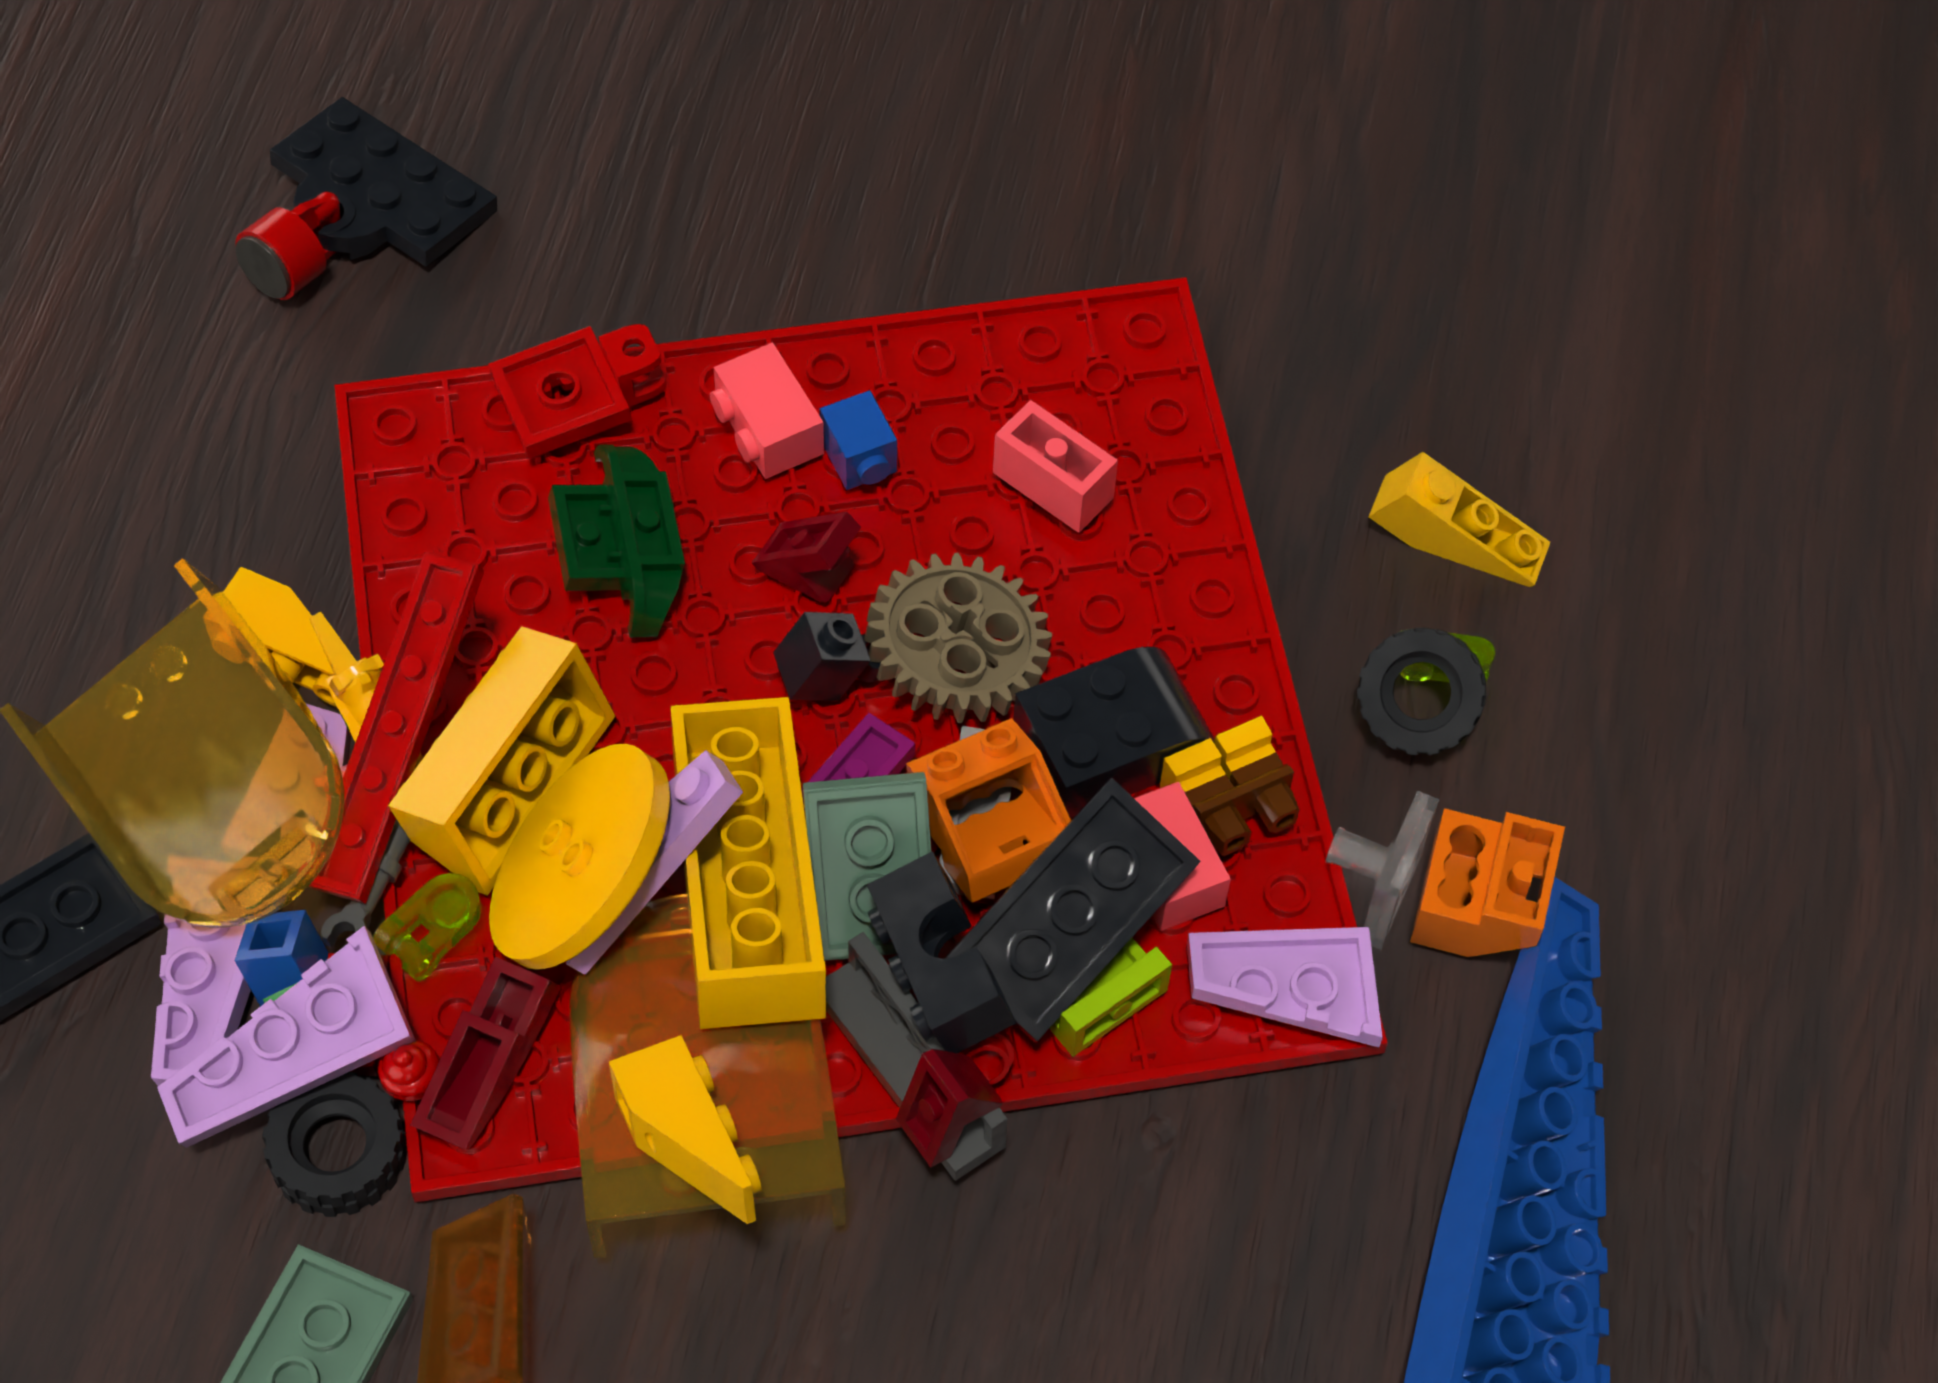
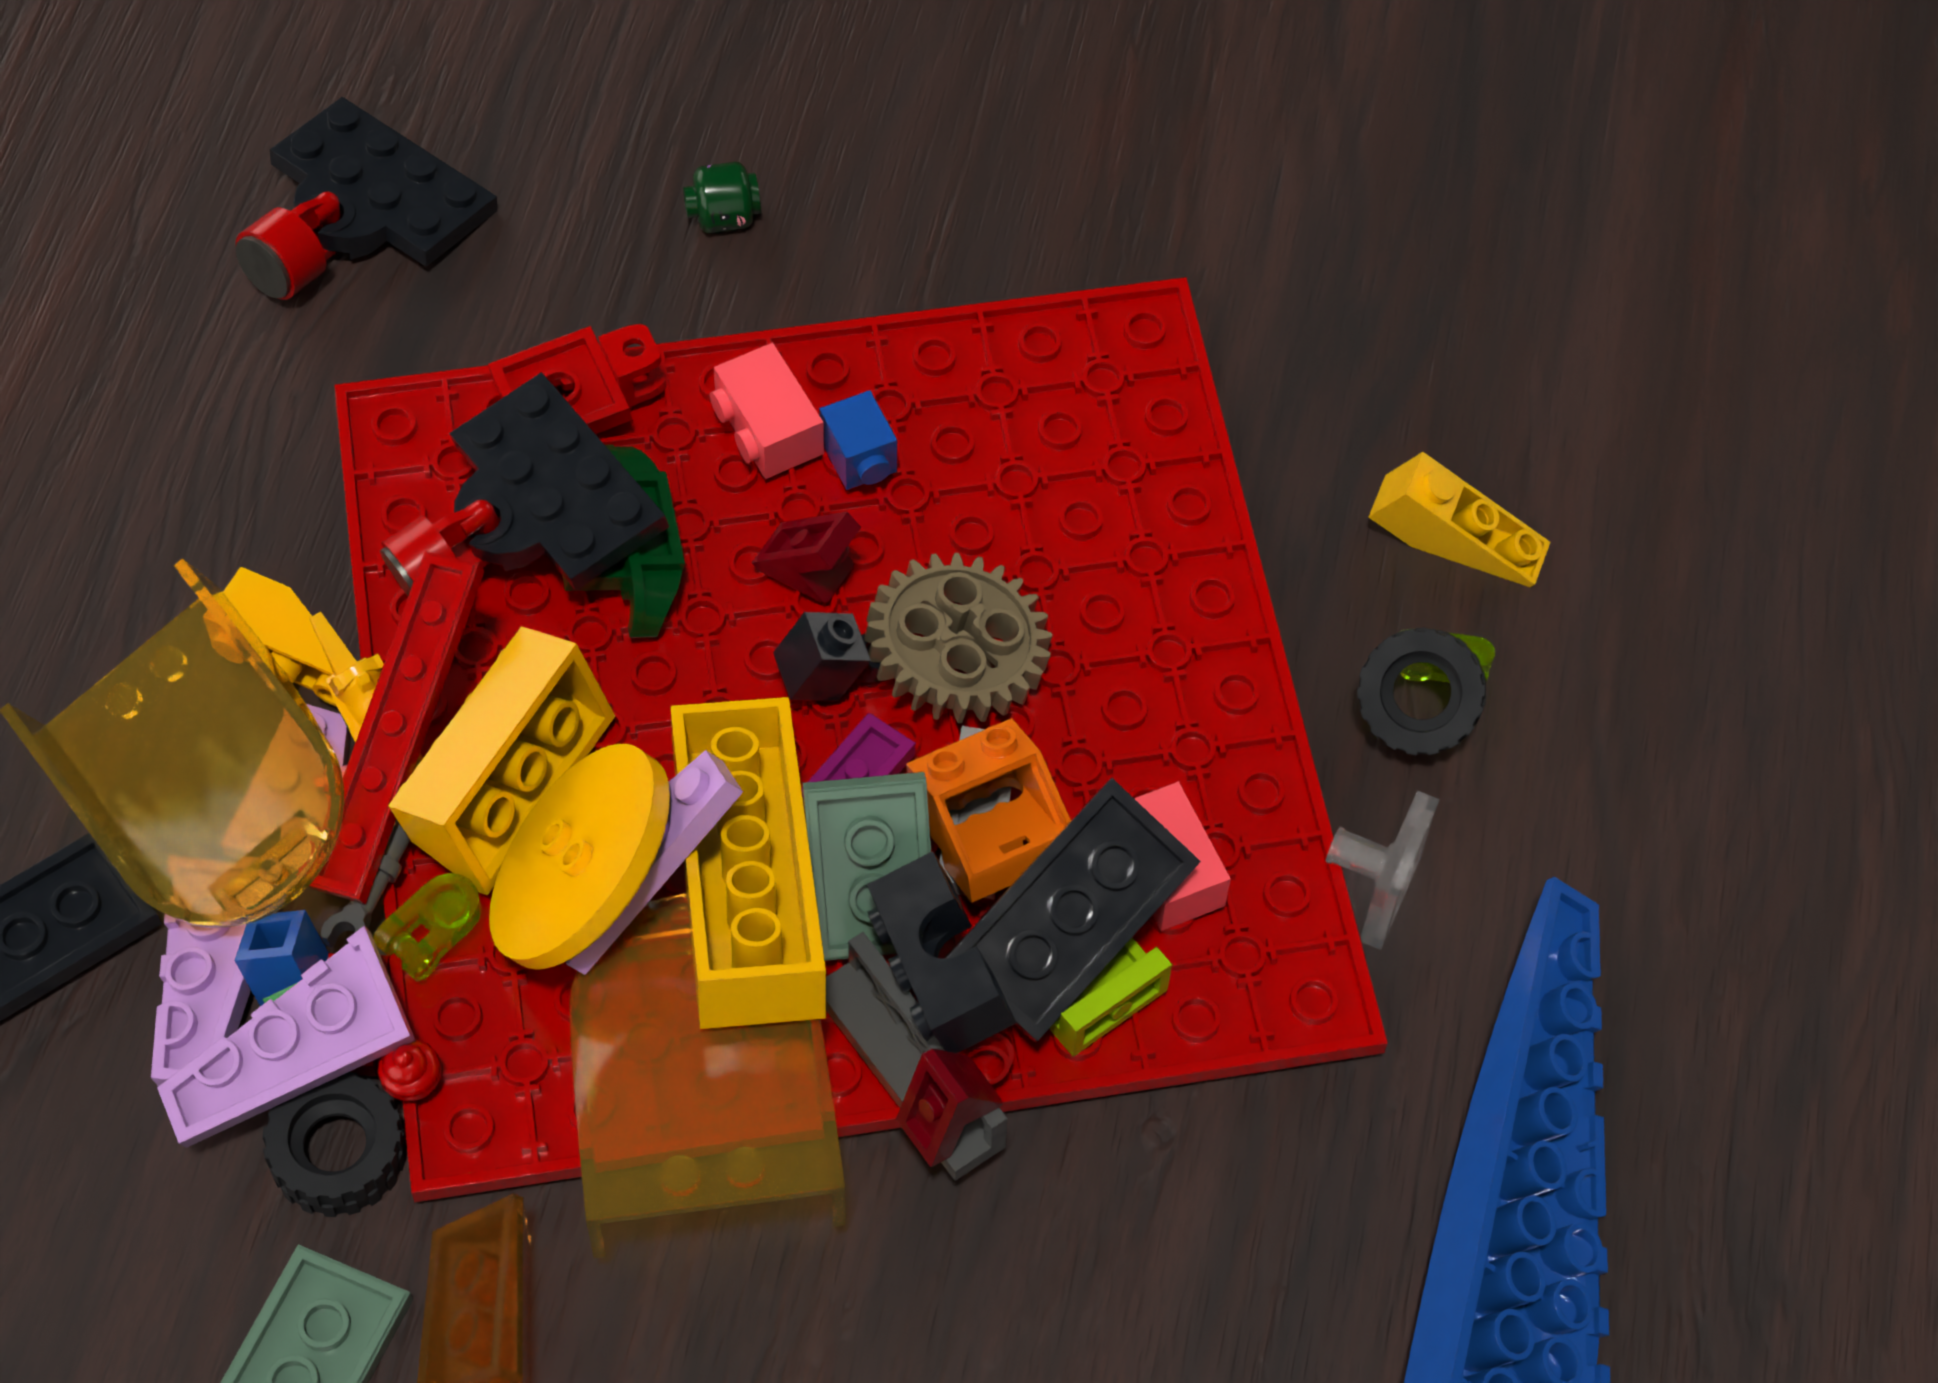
dark red slope [410,957,561,1151] -> none
yellow slope [609,1035,762,1224] -> none
coral brick [993,400,1118,533] -> none
black brick [1013,647,1215,818] -> none
reddish brown hips [1160,716,1300,856] -> none
lavender wing [1187,927,1383,1047] -> none
orange piece [1410,808,1565,957] -> none
none -> black plate [380,372,669,596]
none -> dark green head [683,162,761,234]

